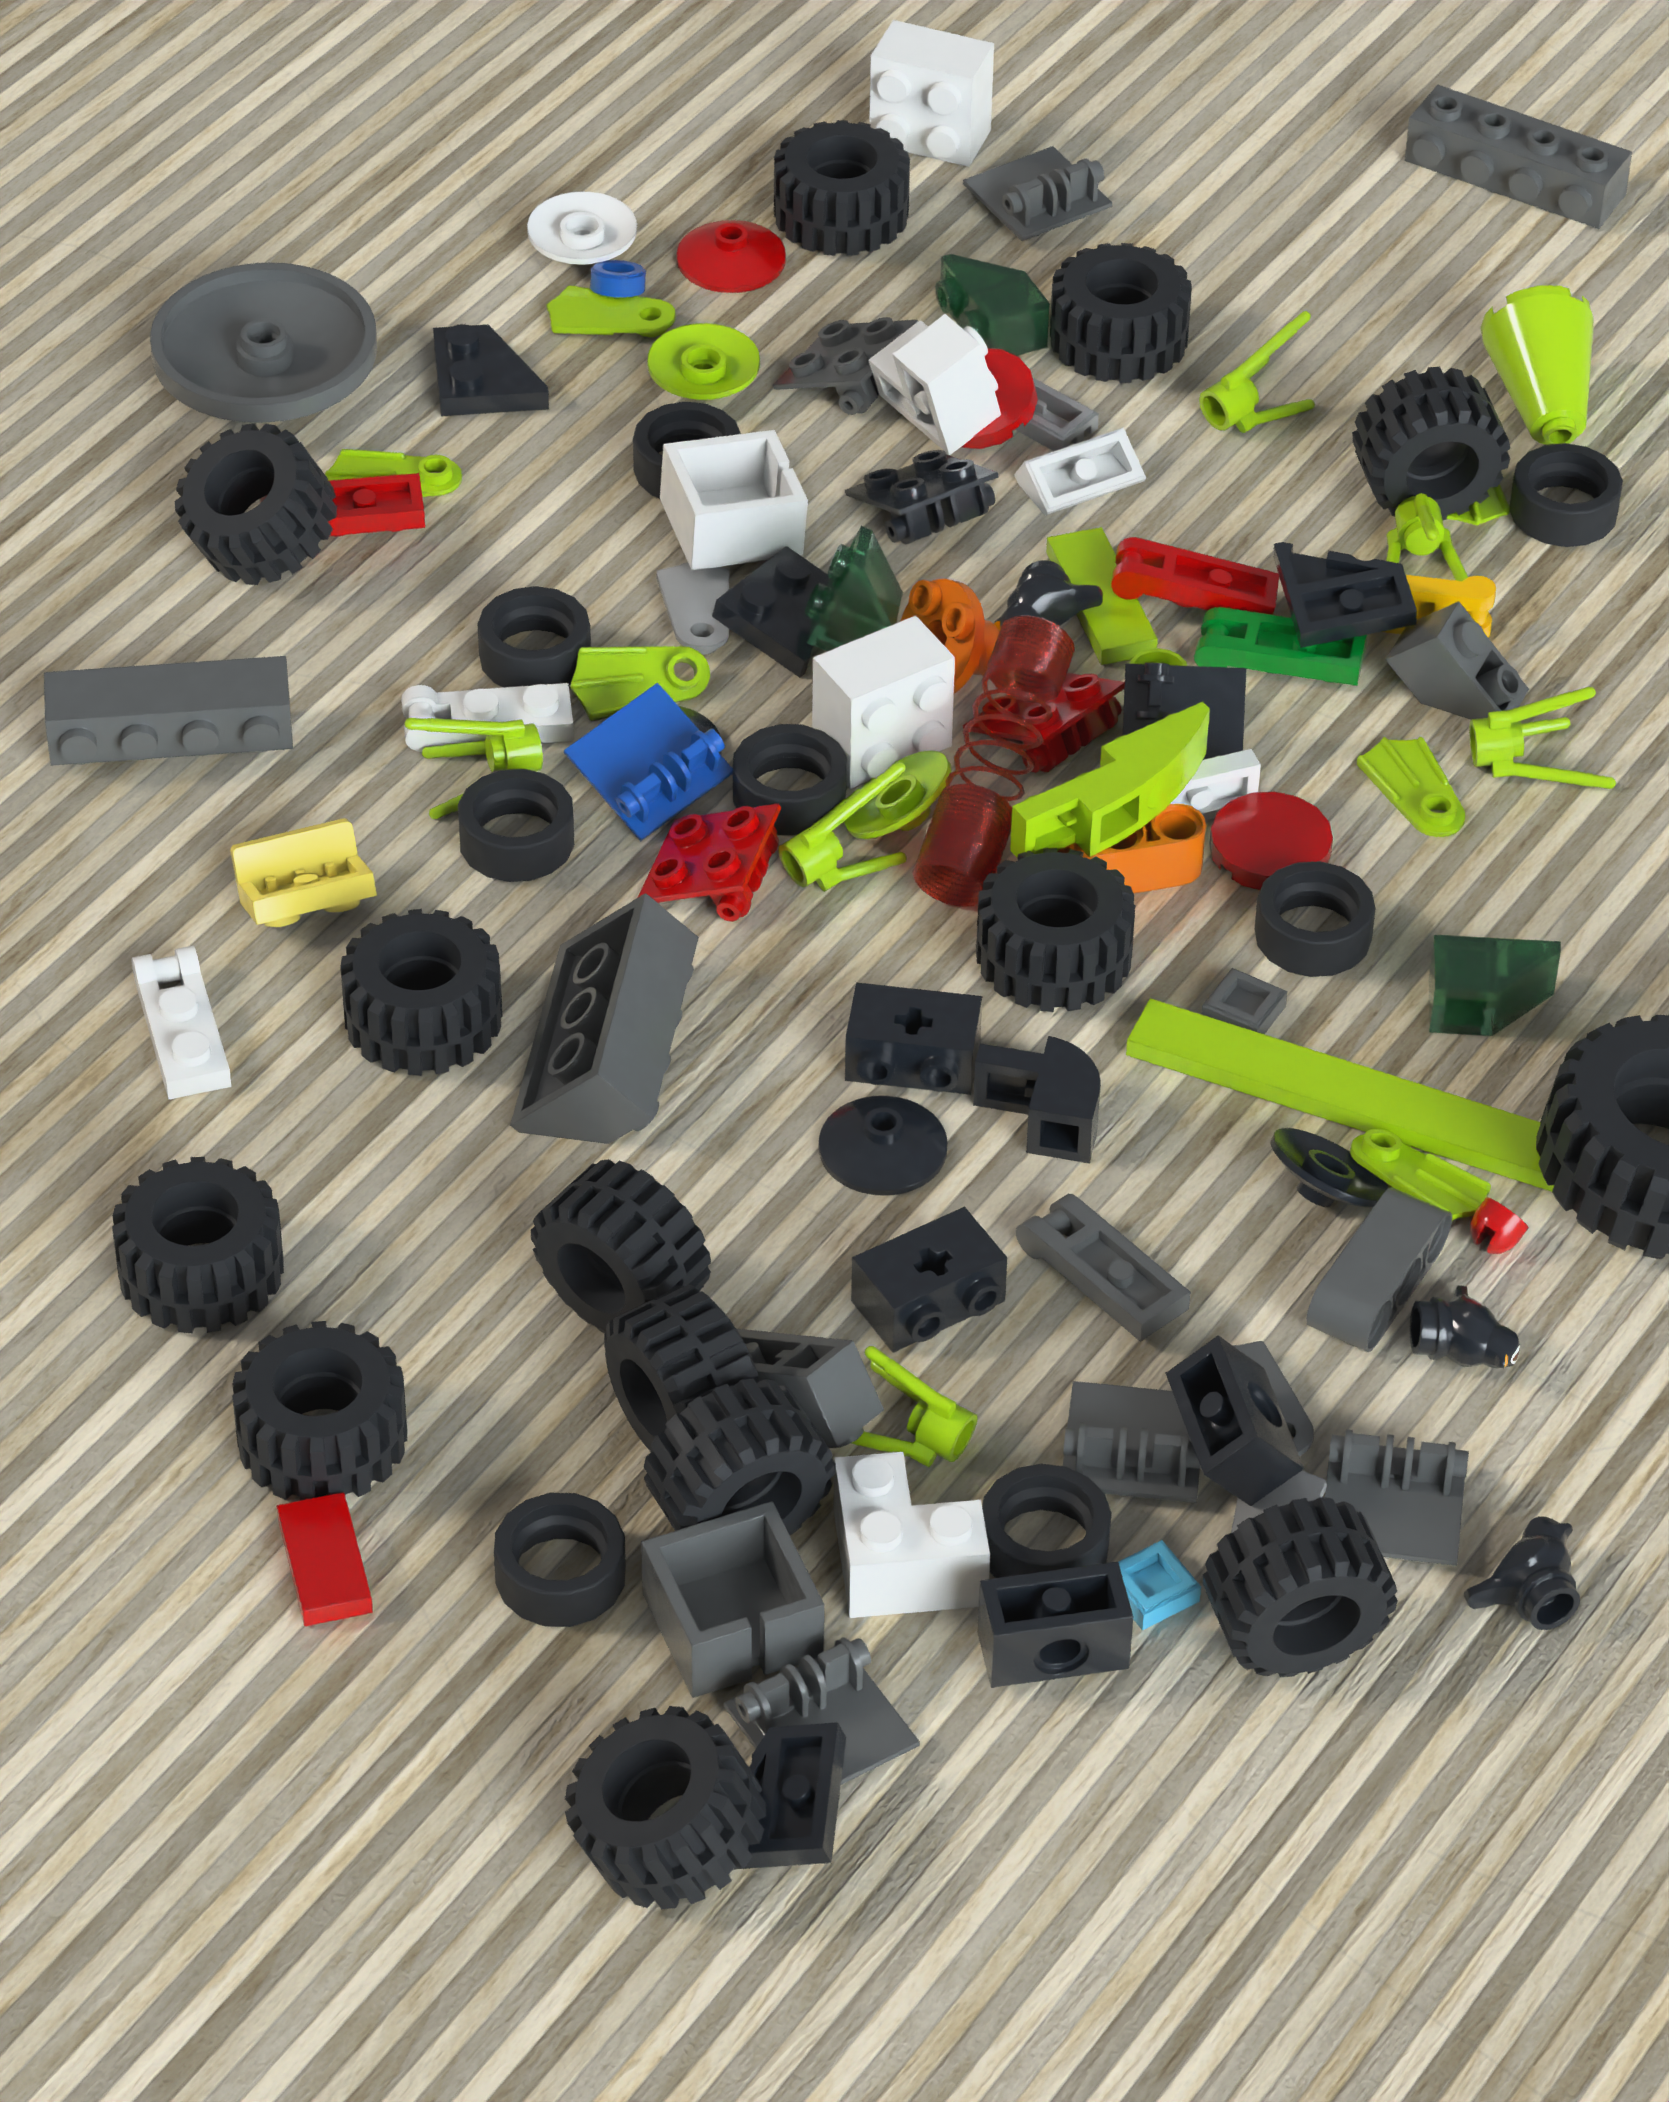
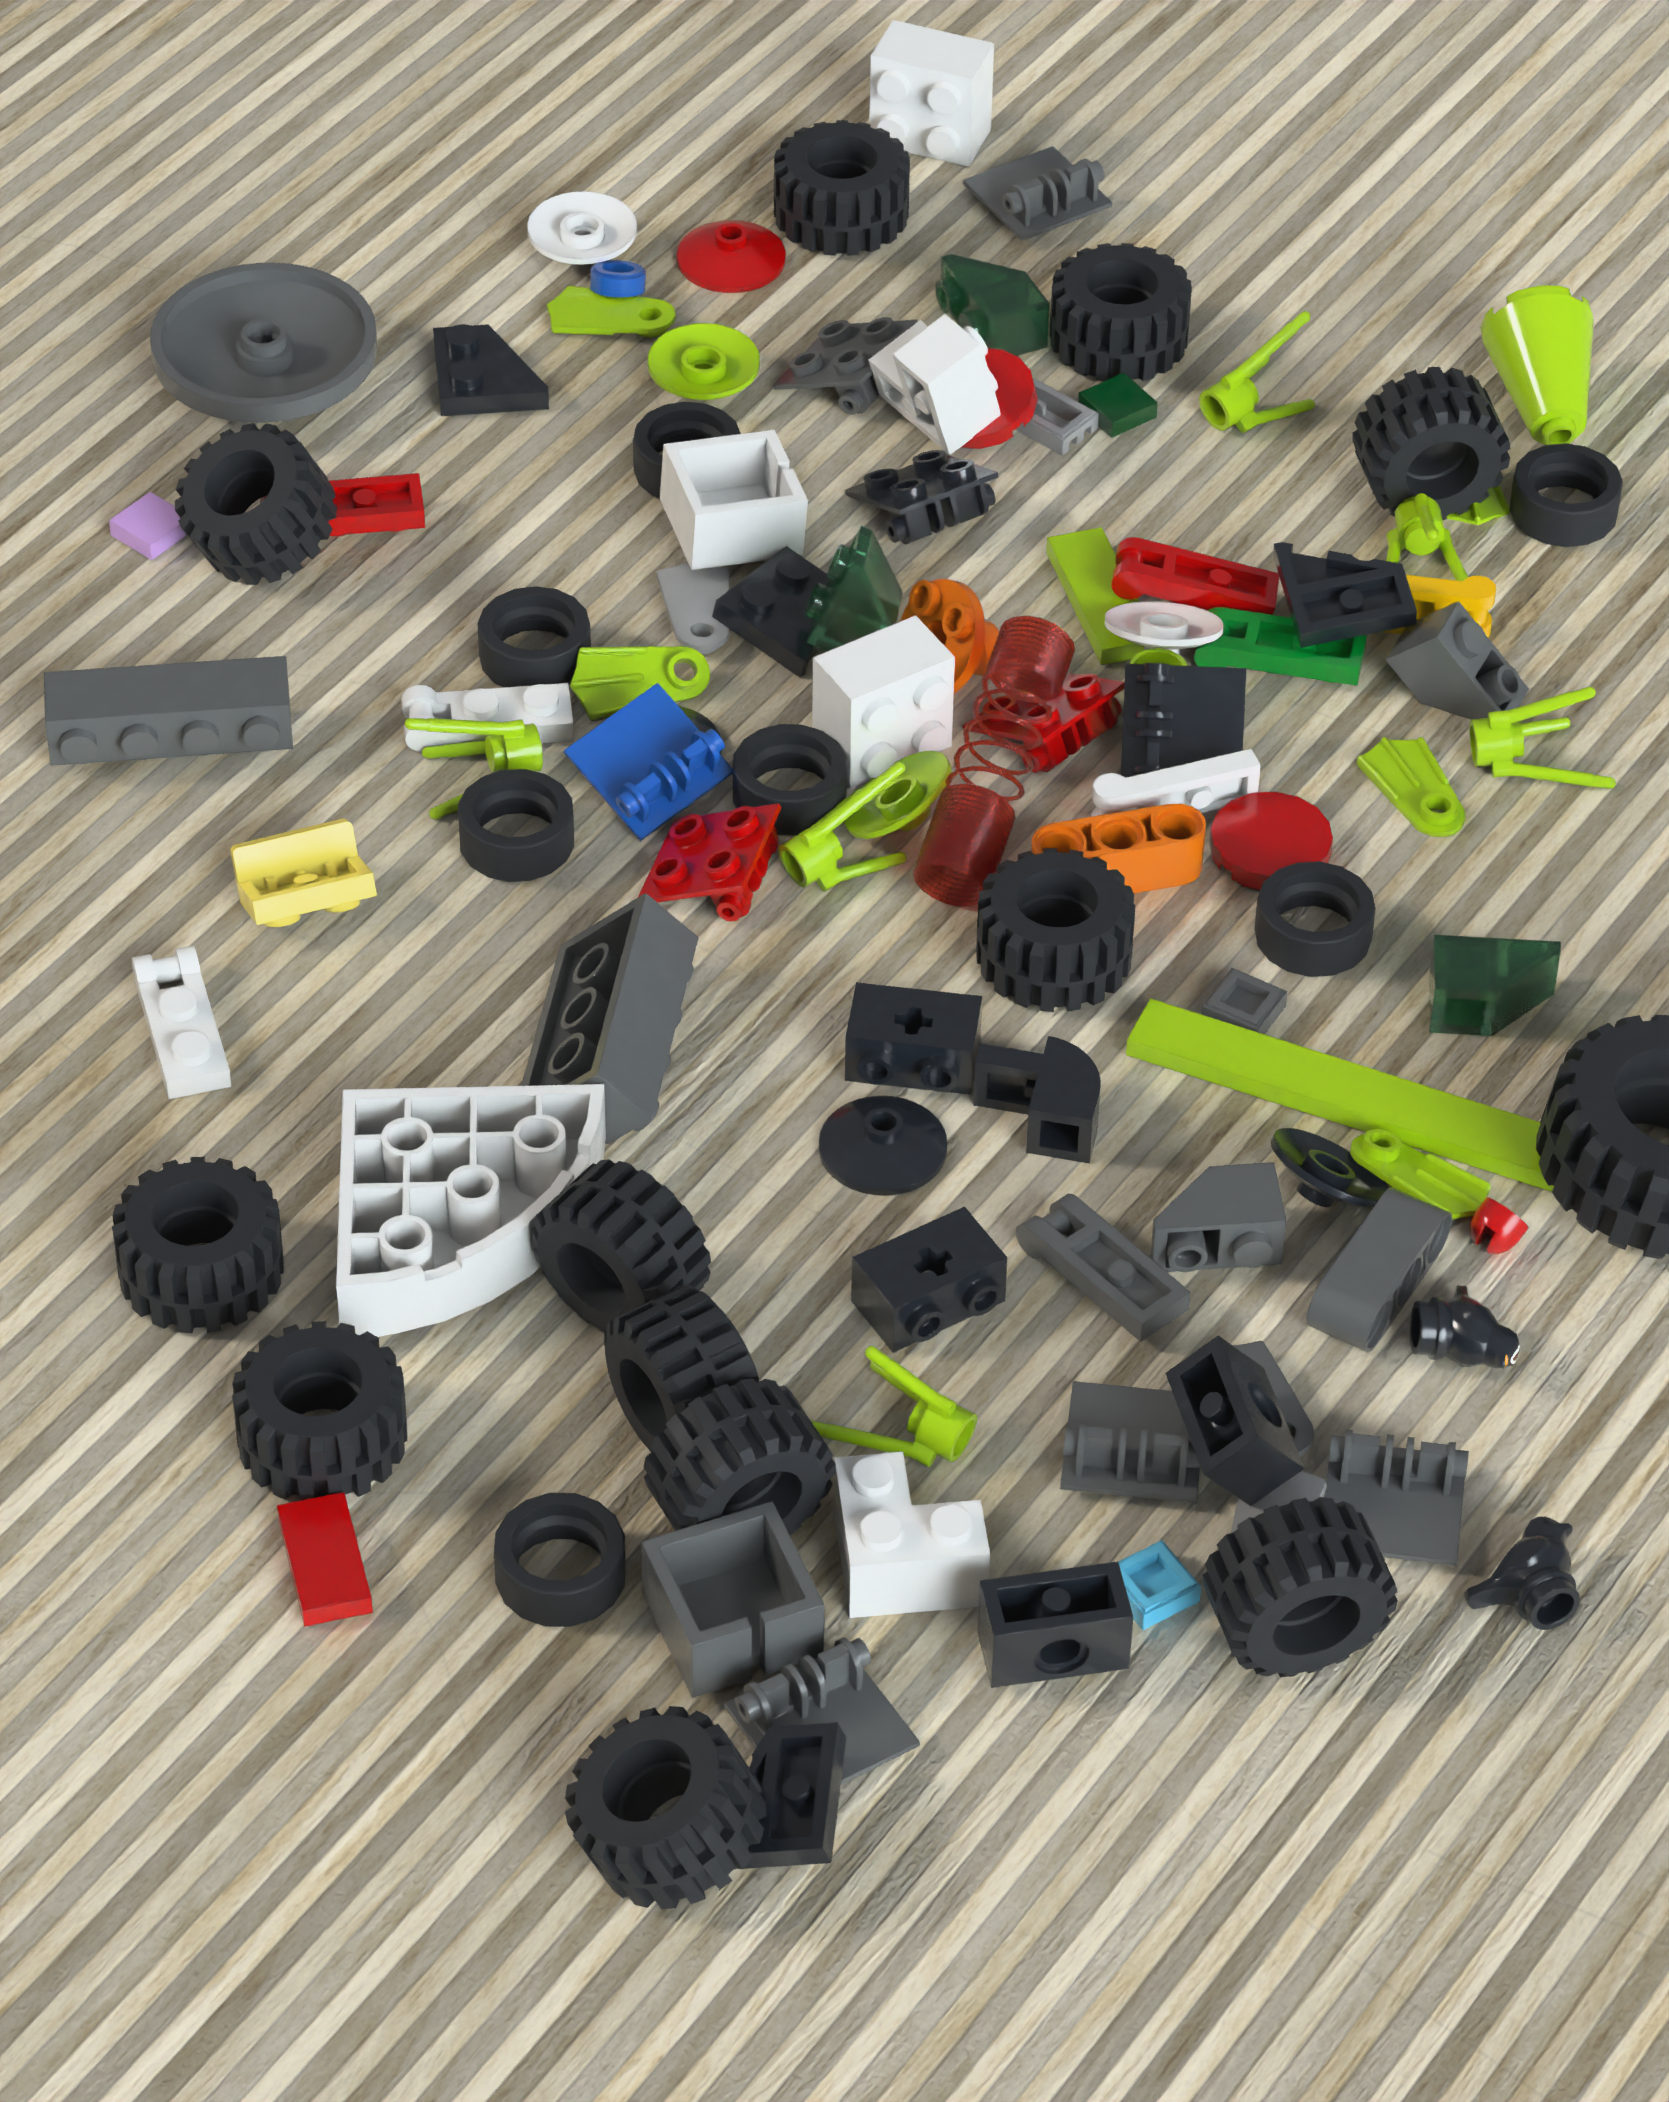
lime piece [325,449,462,497] -> none
black tyre [340,909,503,1076] -> none
dark grey slope [736,1328,884,1448] -> none
black tyre [982,1463,1112,1578] -> none
black animal [994,560,1103,641] -> none
lime slope [1010,702,1210,858] -> none
white slope [1014,428,1146,515] -> none
dark grey brick [1405,84,1632,229] -> none
none -> lavender tile [109,492,187,560]
none -> white brick [336,1084,606,1337]
none -> dark green tile [1078,373,1158,438]
none -> white dish [1105,602,1223,654]
none -> dark grey slope [1150,1162,1286,1272]

